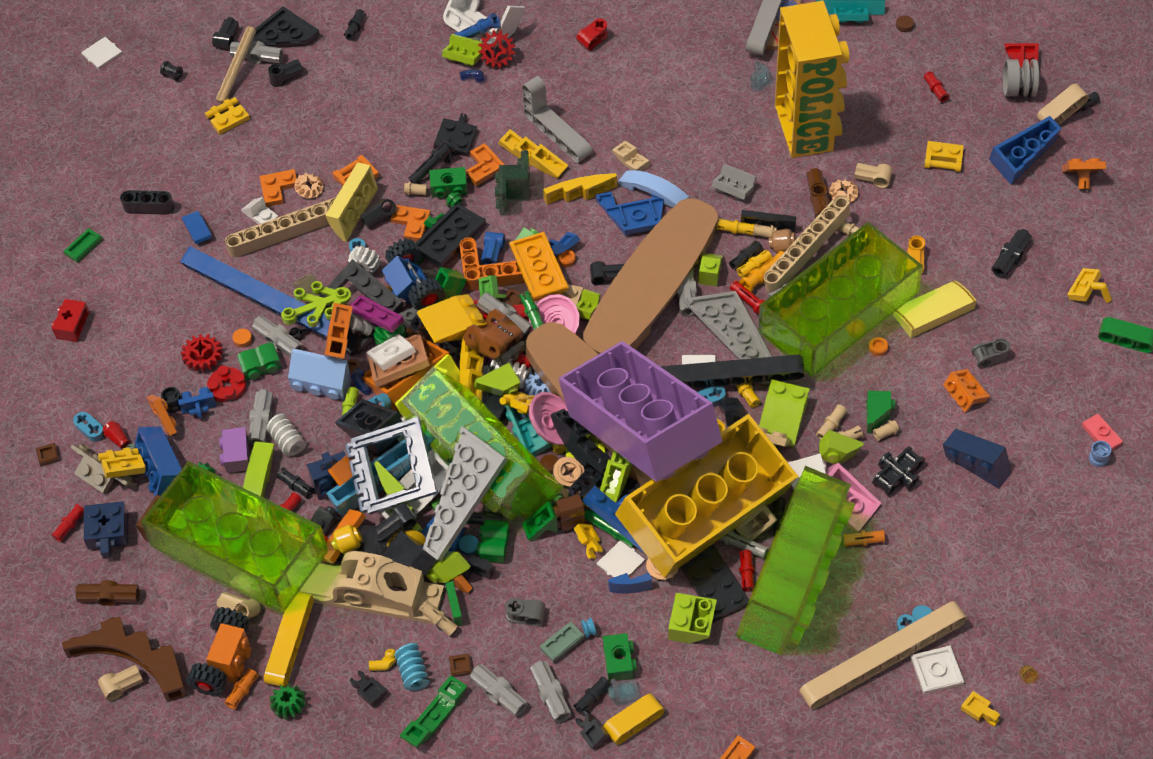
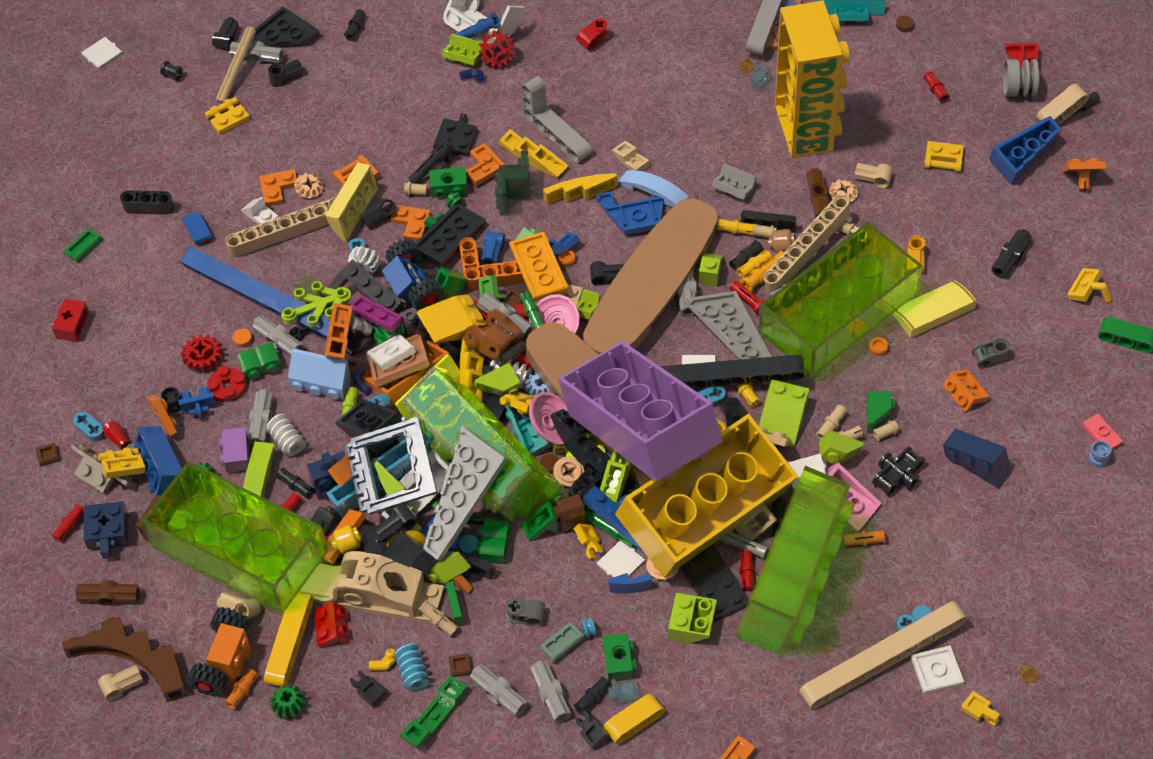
none -> red bracket [314,601,349,648]
none -> clear yellow hinge [738,58,754,73]

